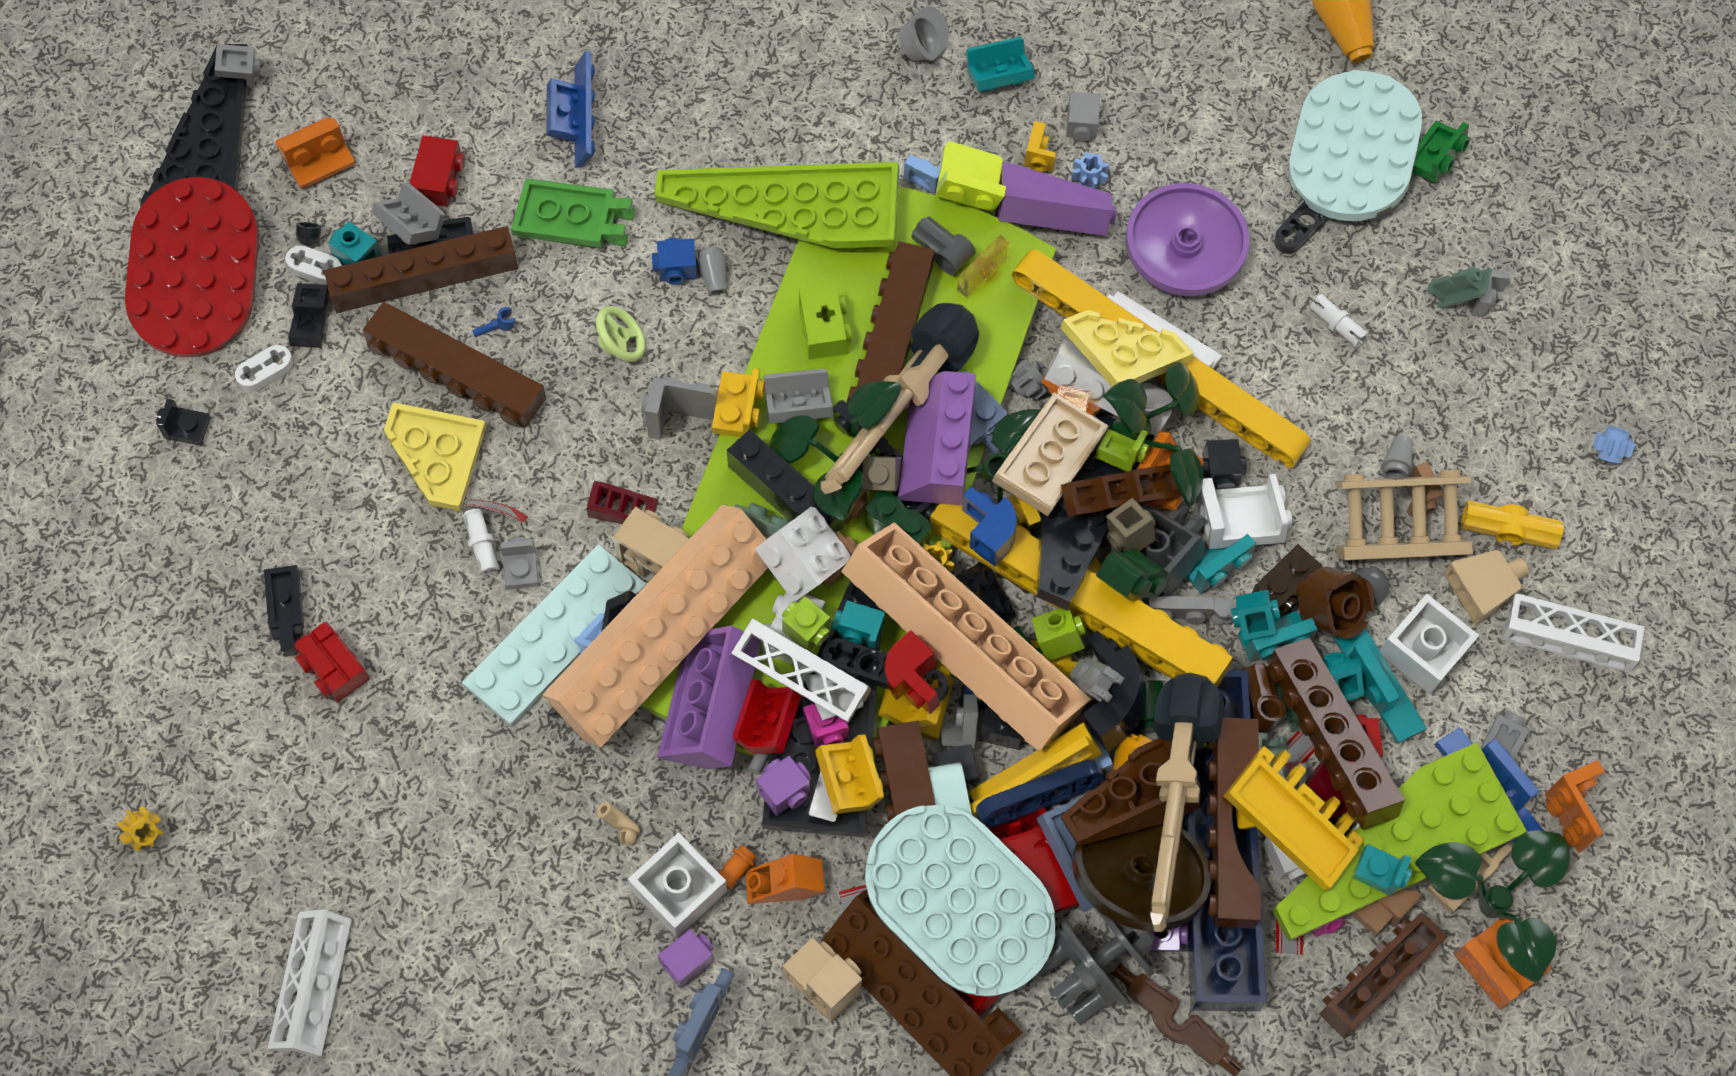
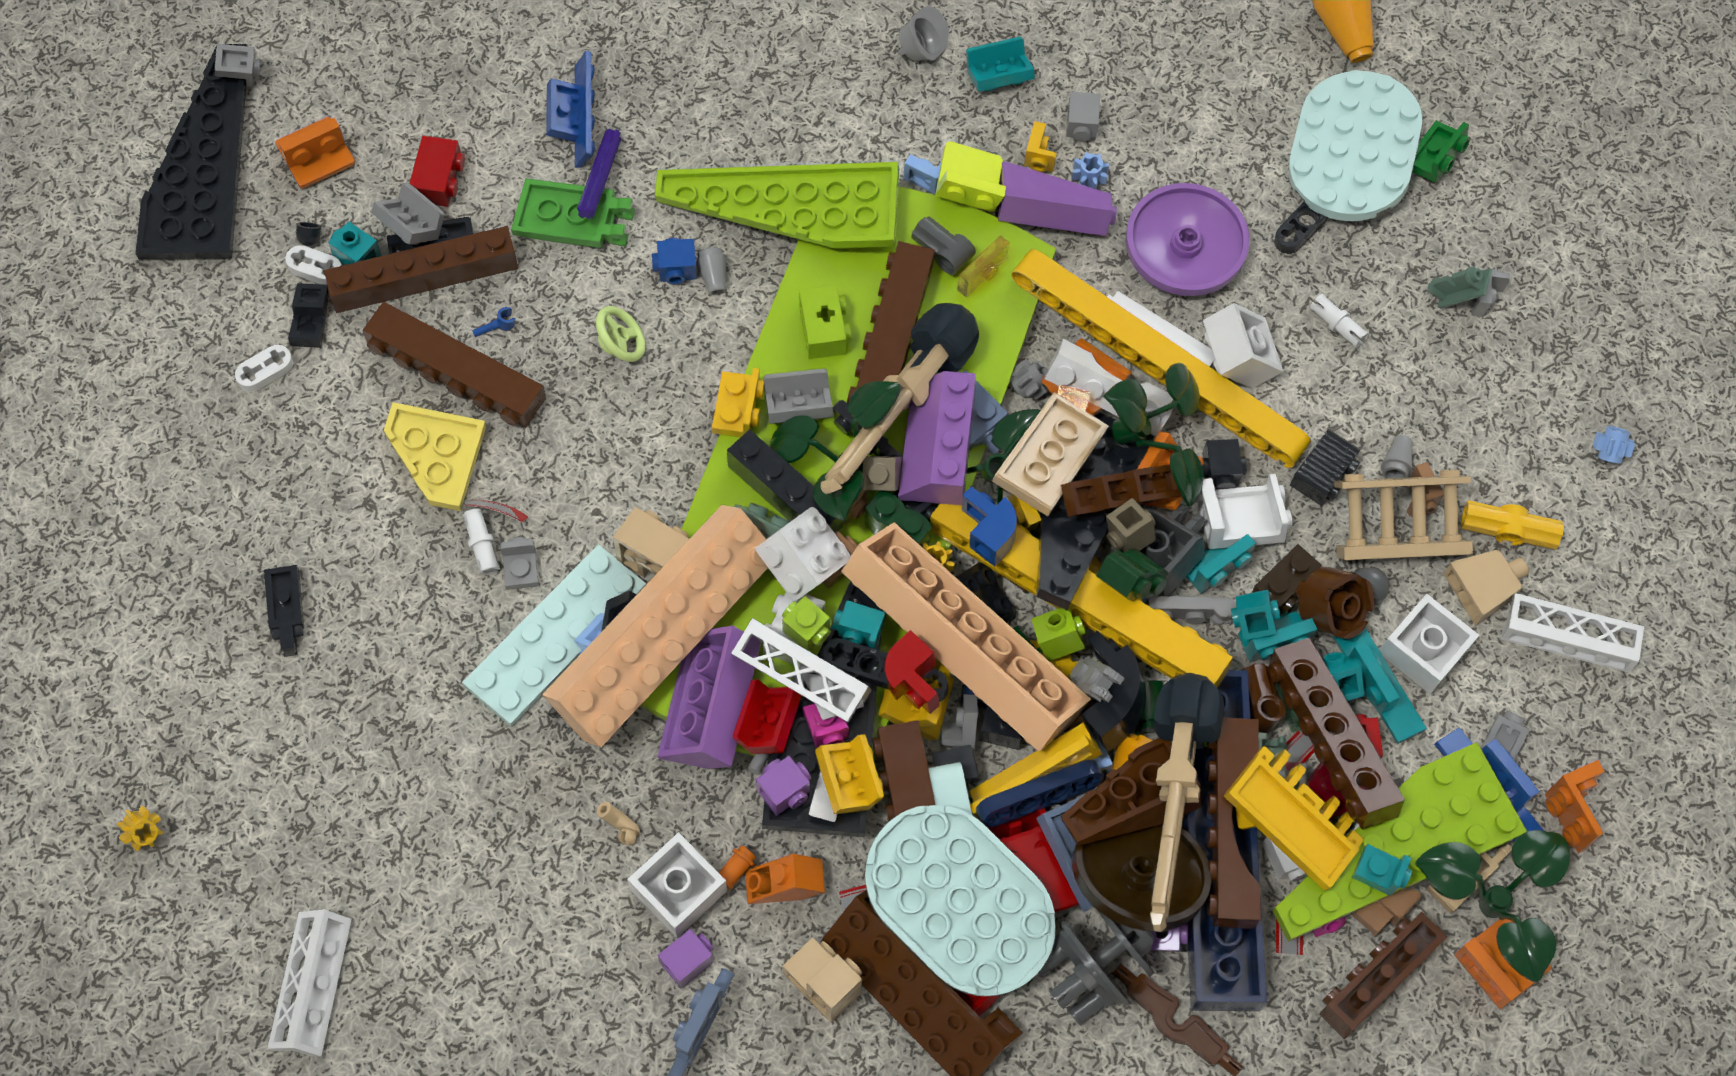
red plate [125,177,259,357] -> none
black bracket [156,399,211,446] -> none
red brick [294,622,370,702] -> none
dark red slope [586,481,658,524] -> none
light grey bracket [641,377,717,440] -> none
light yellow plate [1060,310,1194,387] -> none
lime bracket [1095,429,1149,472] -> none
none -> dark purple axle [577,128,621,219]
none -> white brick [1203,303,1283,388]
none -> black brick [1290,429,1361,506]

